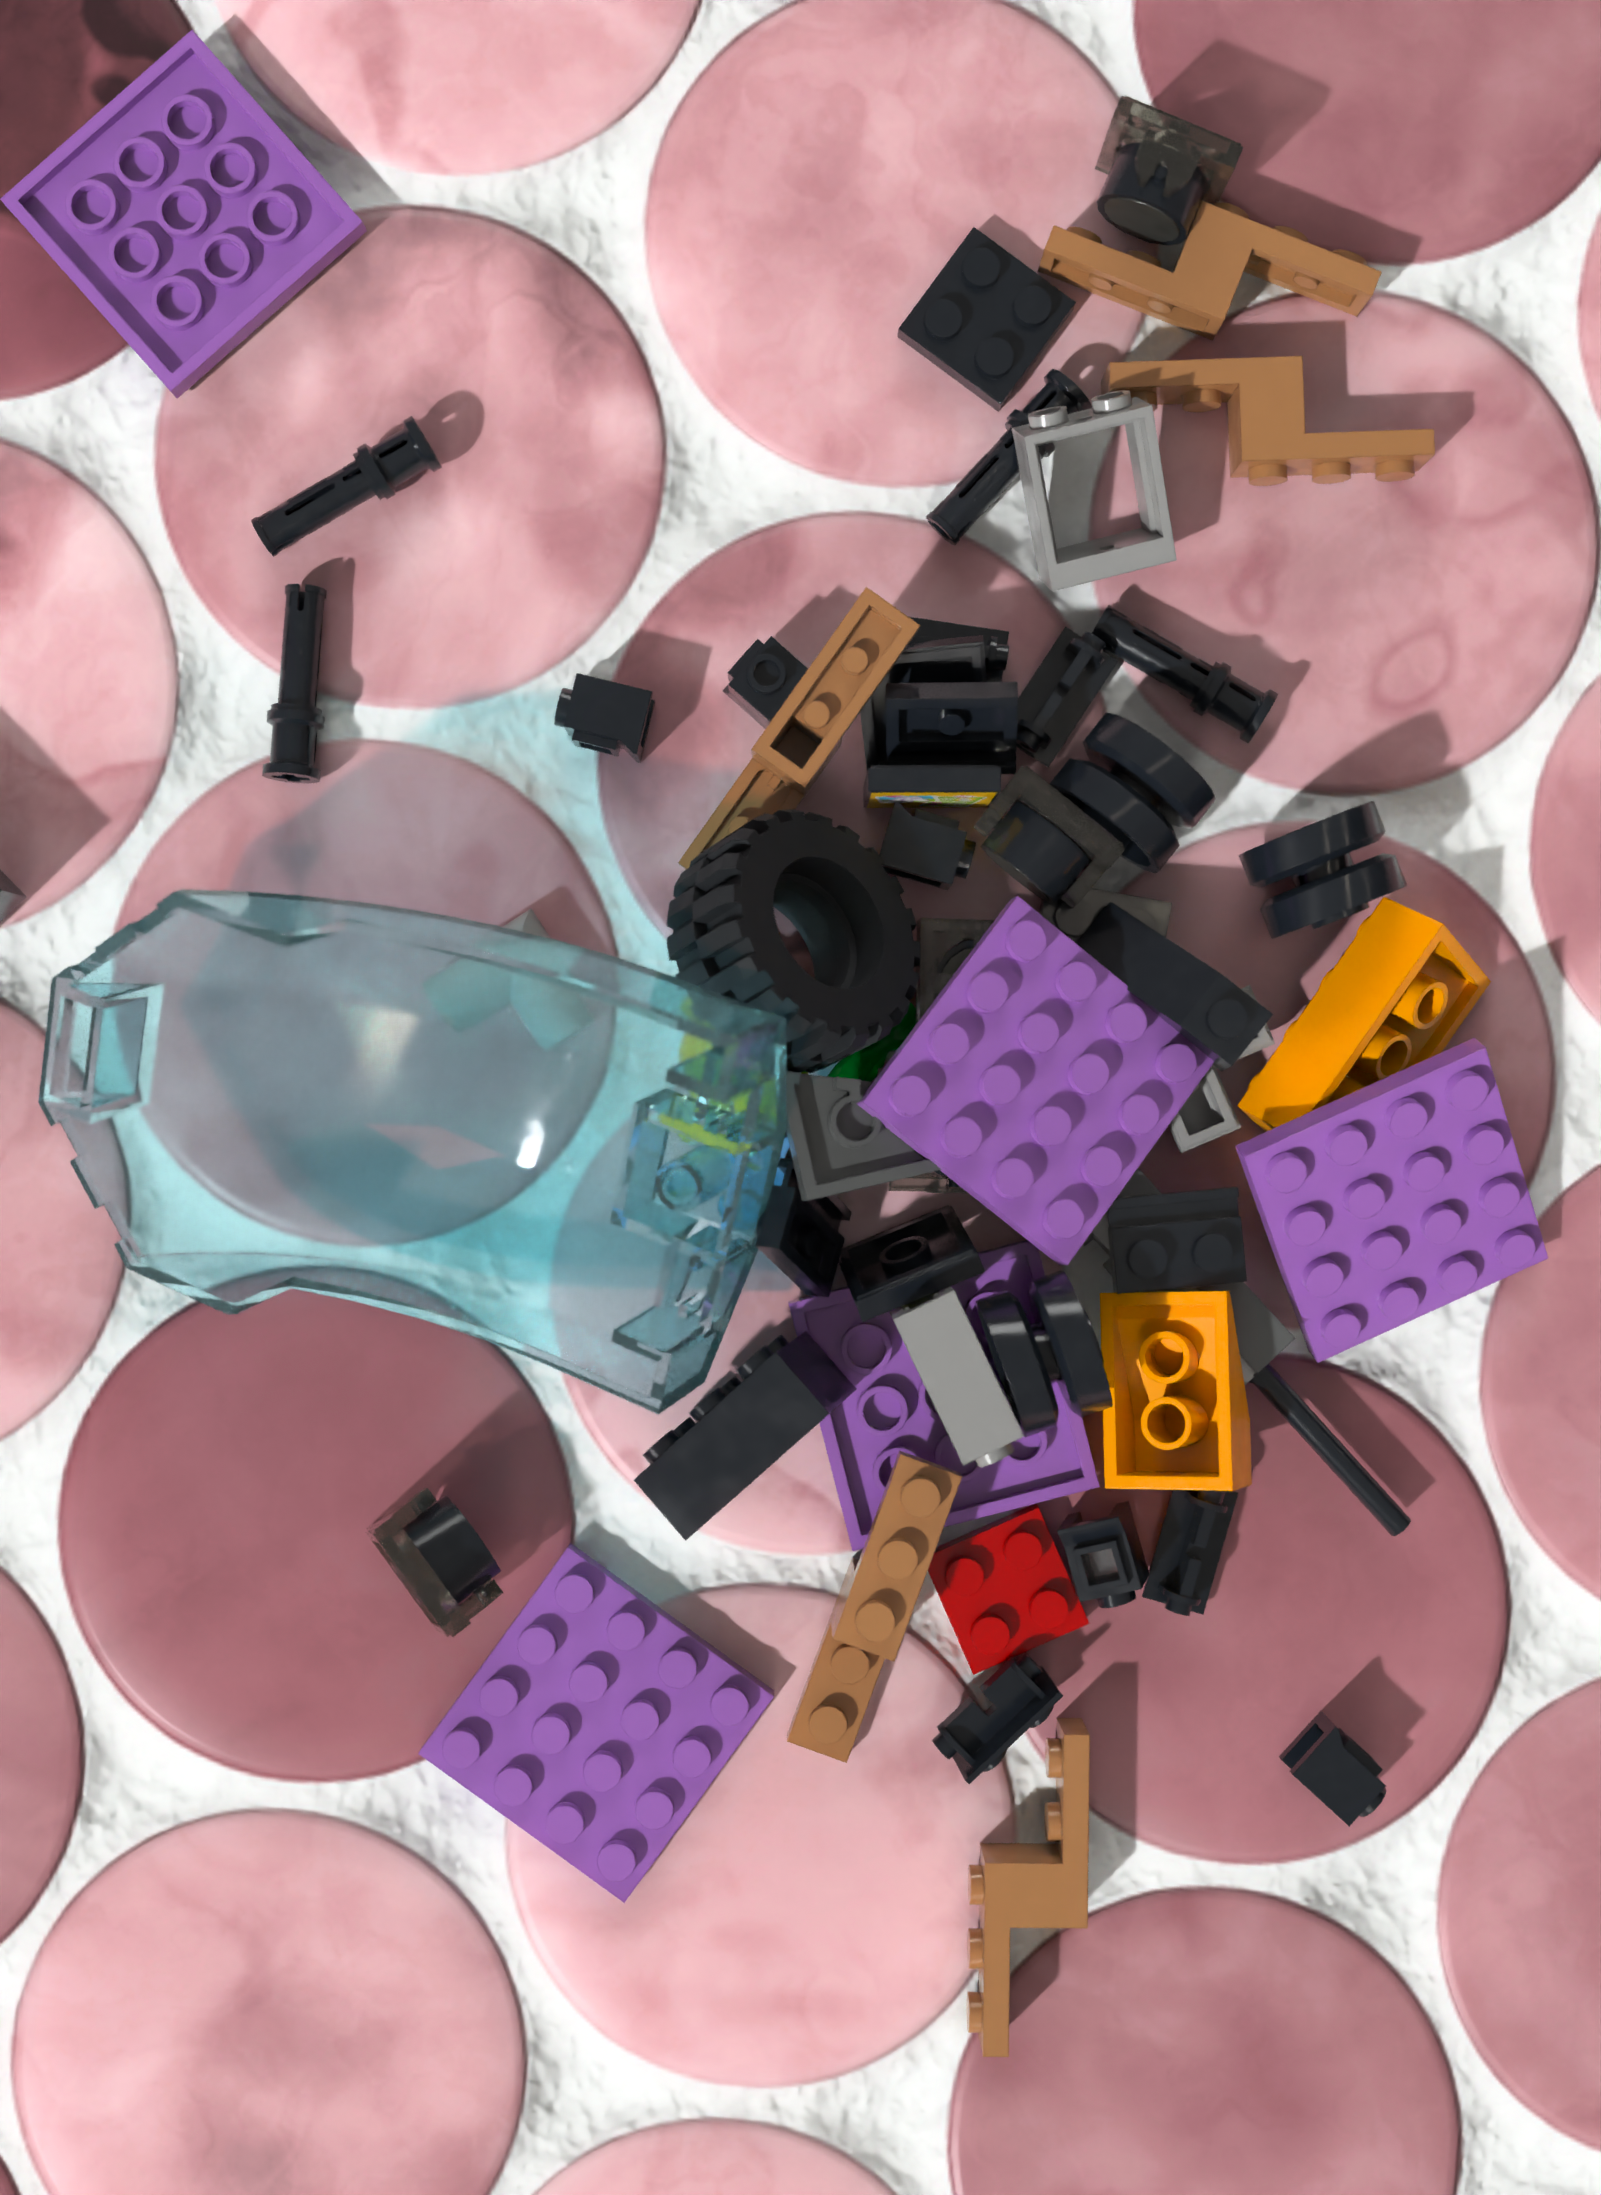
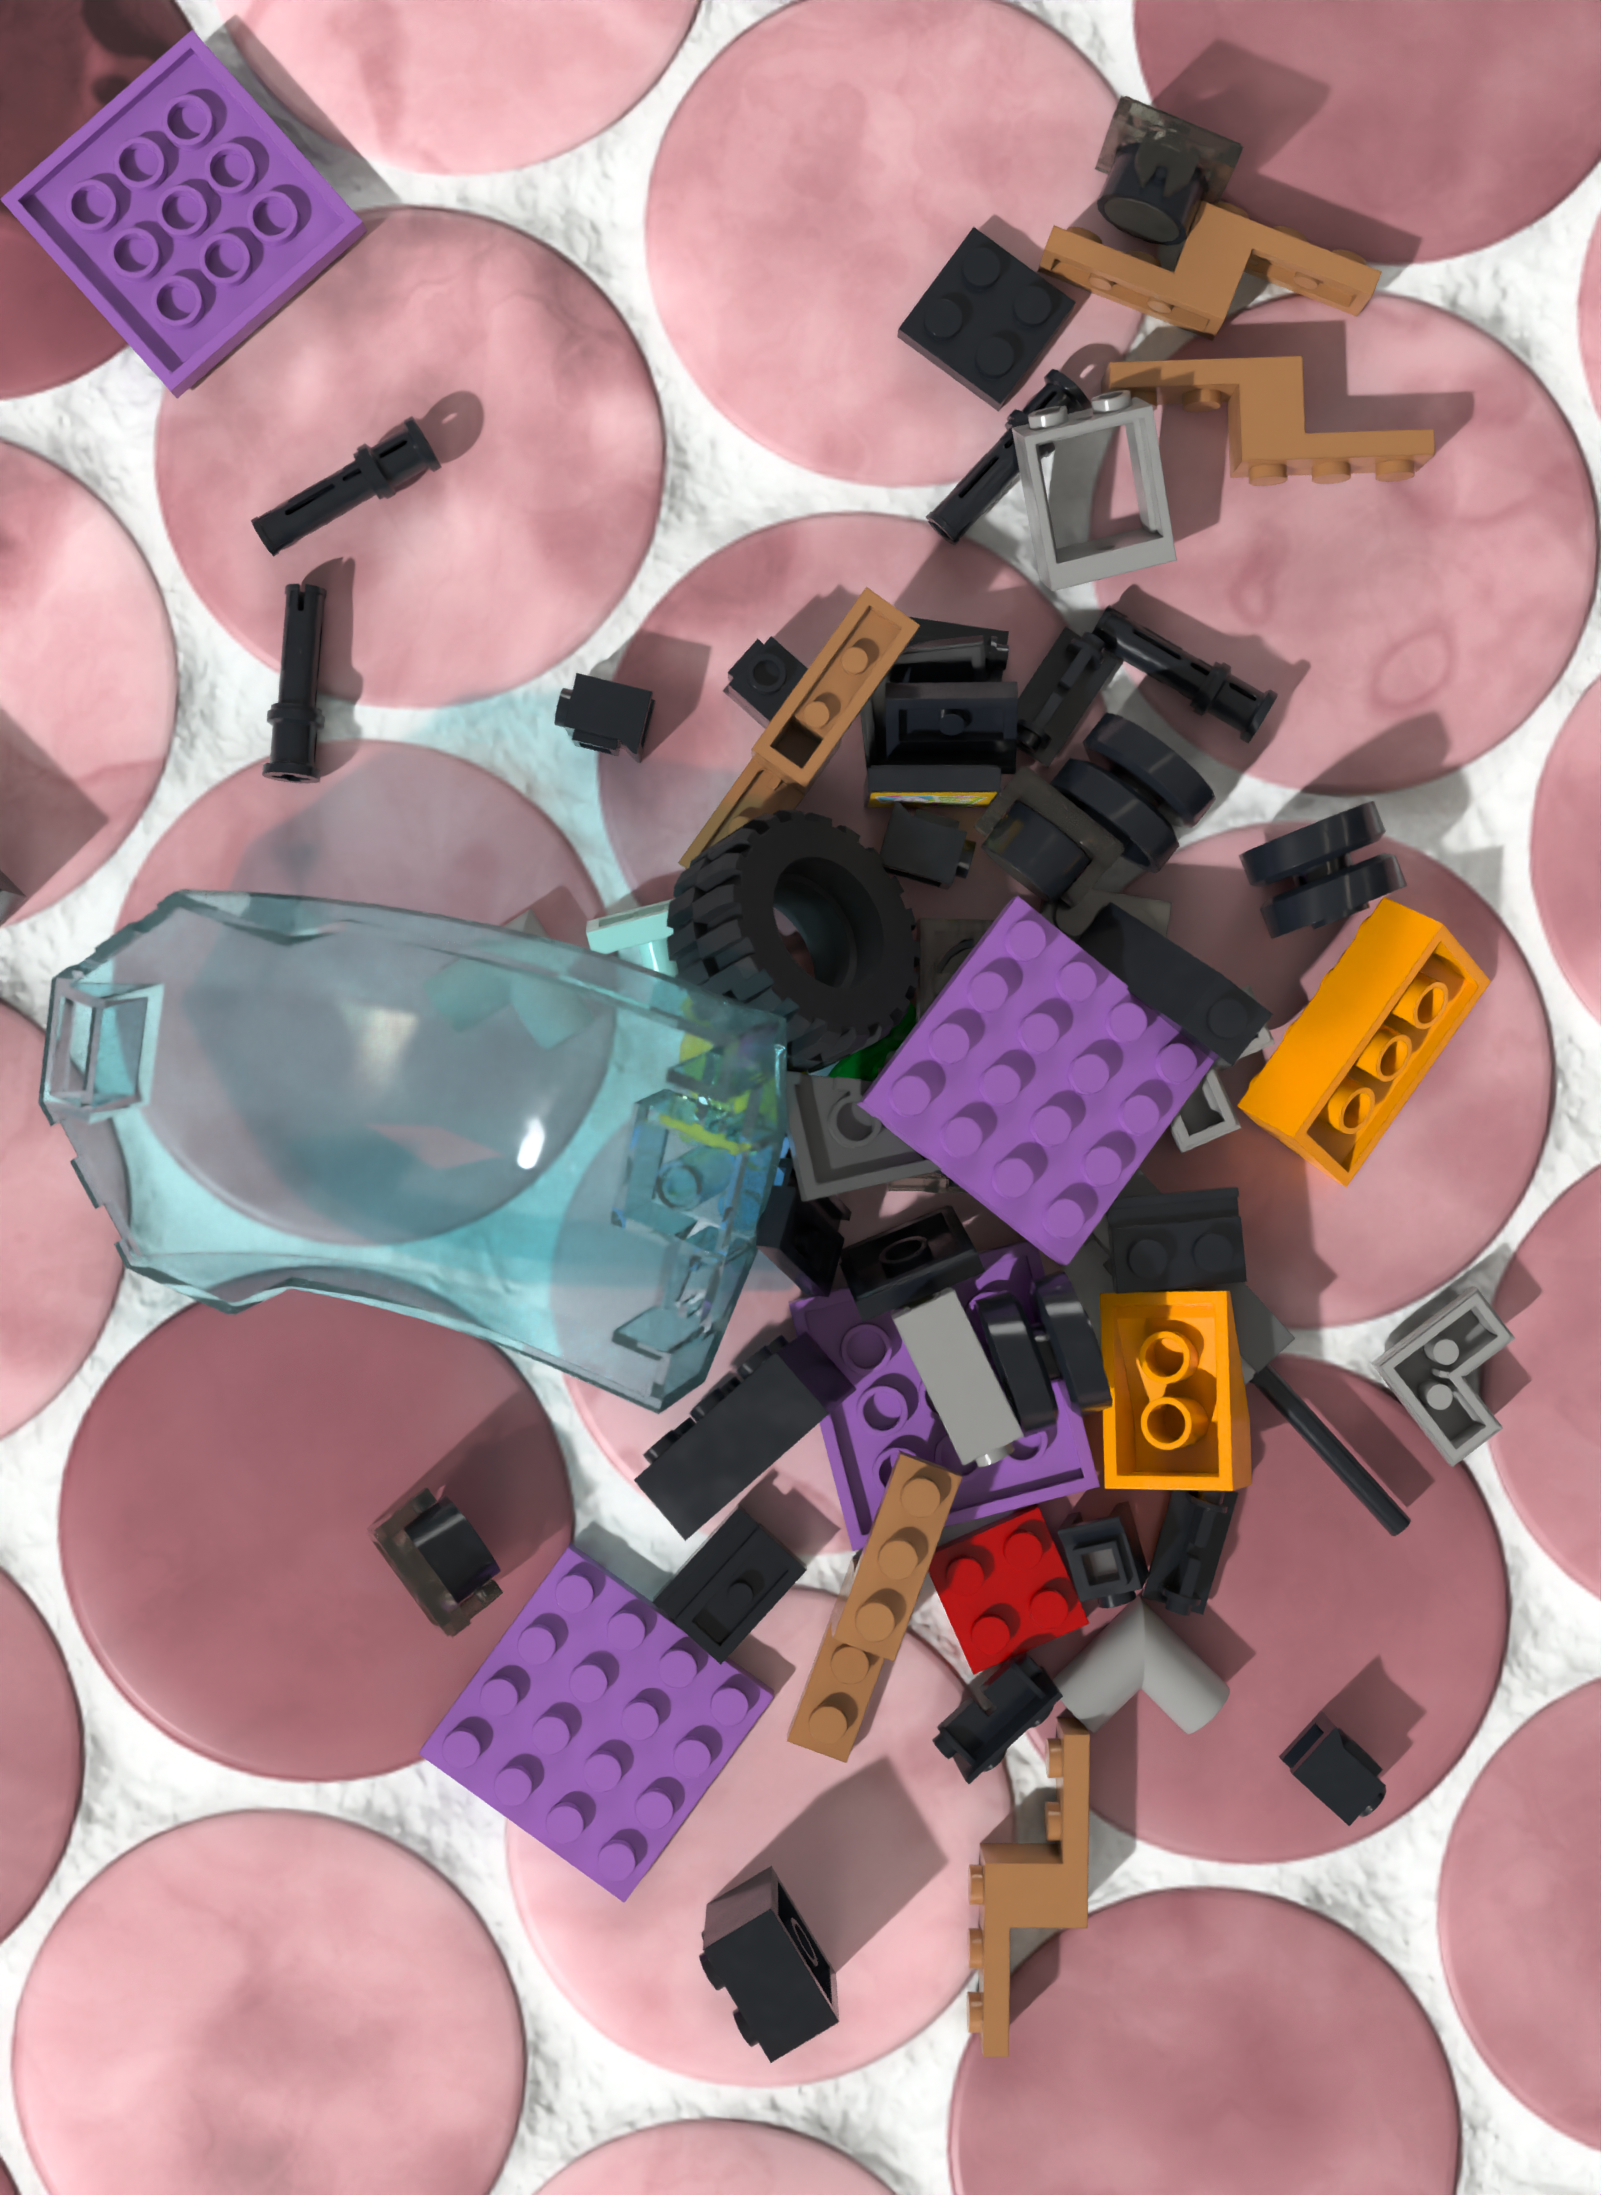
medium lavender plate [1235,1038,1548,1363] -> none
none -> light aqua tile [586,898,679,987]
none -> black plate [652,1504,807,1665]
none -> black brick [699,1866,839,2063]
none -> light grey brick [1053,1595,1230,1734]
none -> light grey brick [1371,1286,1515,1467]

